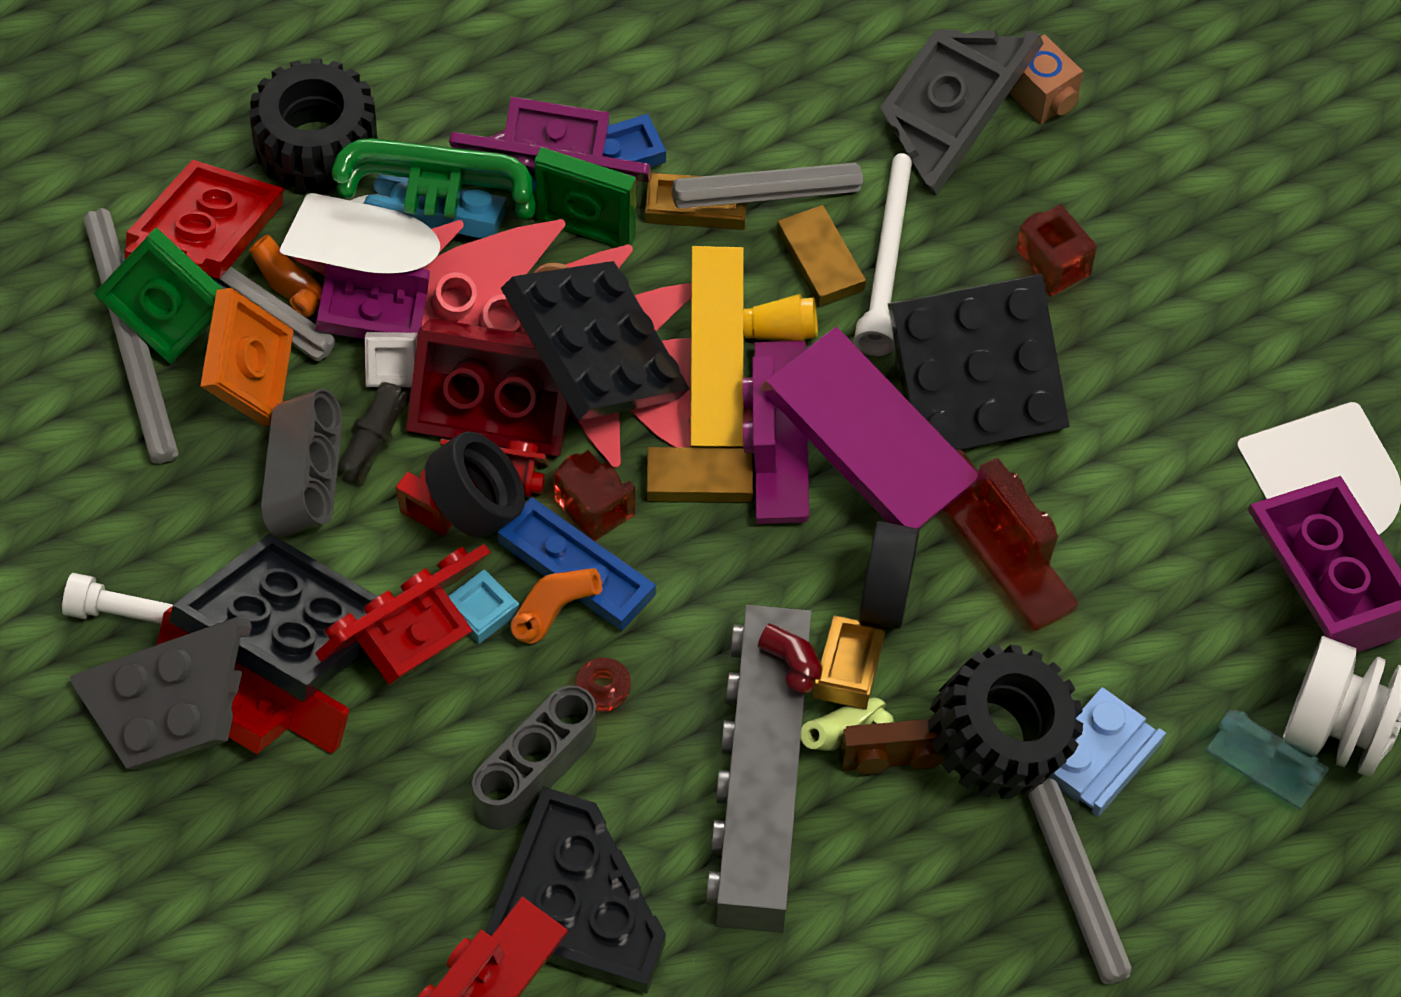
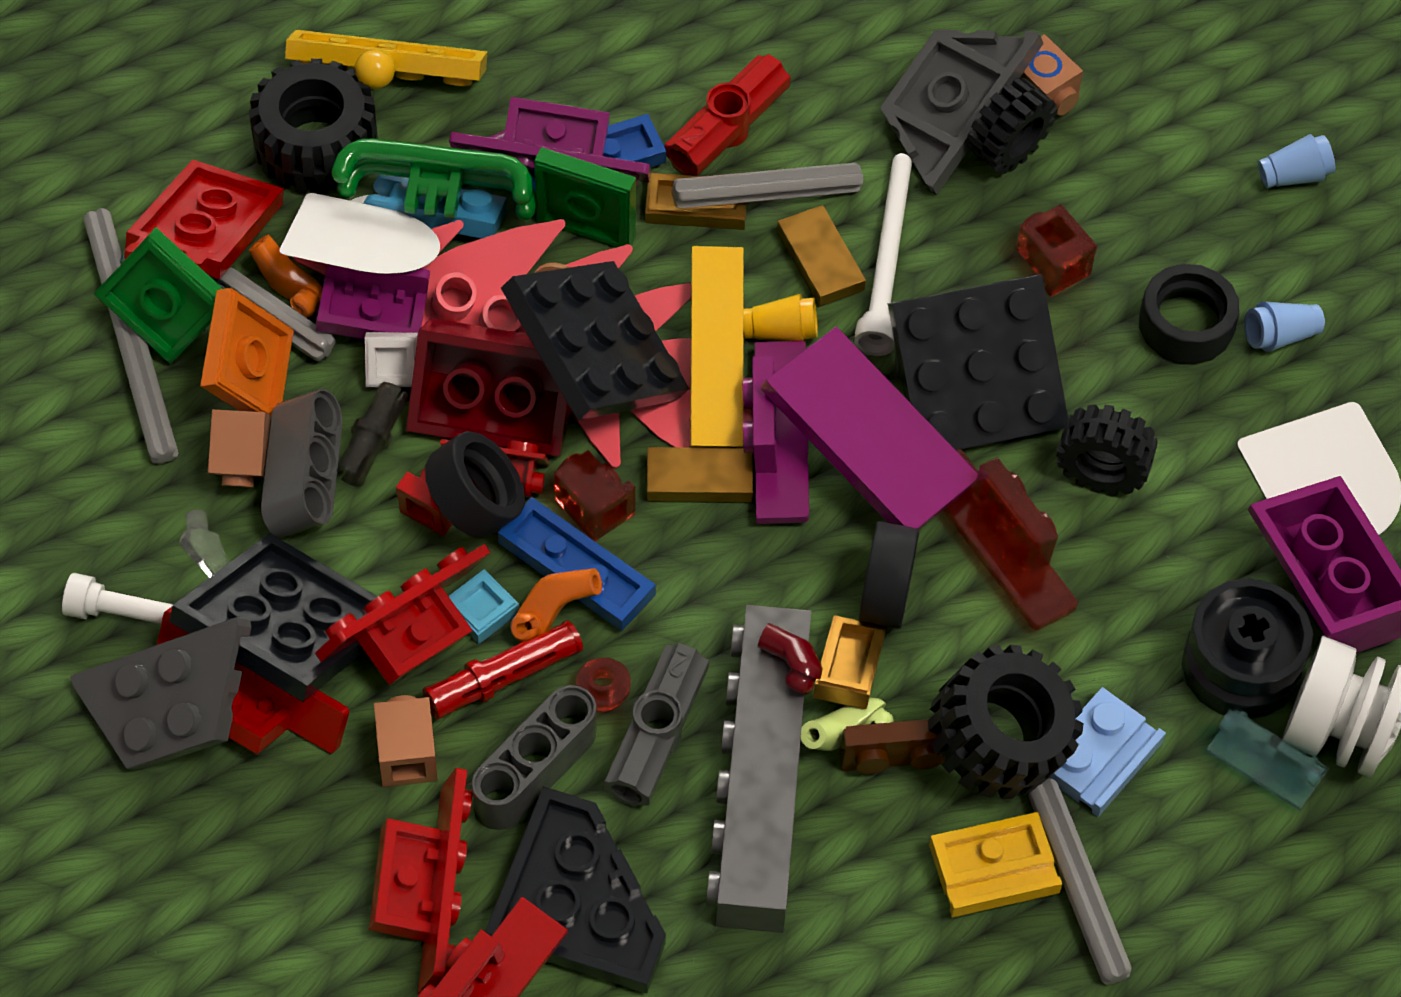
none -> clear bar [179,510,228,578]
none -> nougat brick [208,409,271,488]
none -> yellow plate [285,30,488,90]
none -> red bracket [369,768,473,994]
none -> nougat brick [374,695,438,787]
none -> red pin [422,620,583,720]
none -> dark grey piece [604,643,709,807]
none -> red piece [664,54,791,176]
none -> yellow plate [929,812,1062,918]
none -> black tyre [967,78,1057,174]
none -> black tyre [1056,404,1158,496]
none -> black tyre [1139,264,1239,364]
none -> black wheel [1182,578,1313,719]
none -> light blue cone [1244,302,1325,352]
none -> light blue cone [1258,134,1336,188]

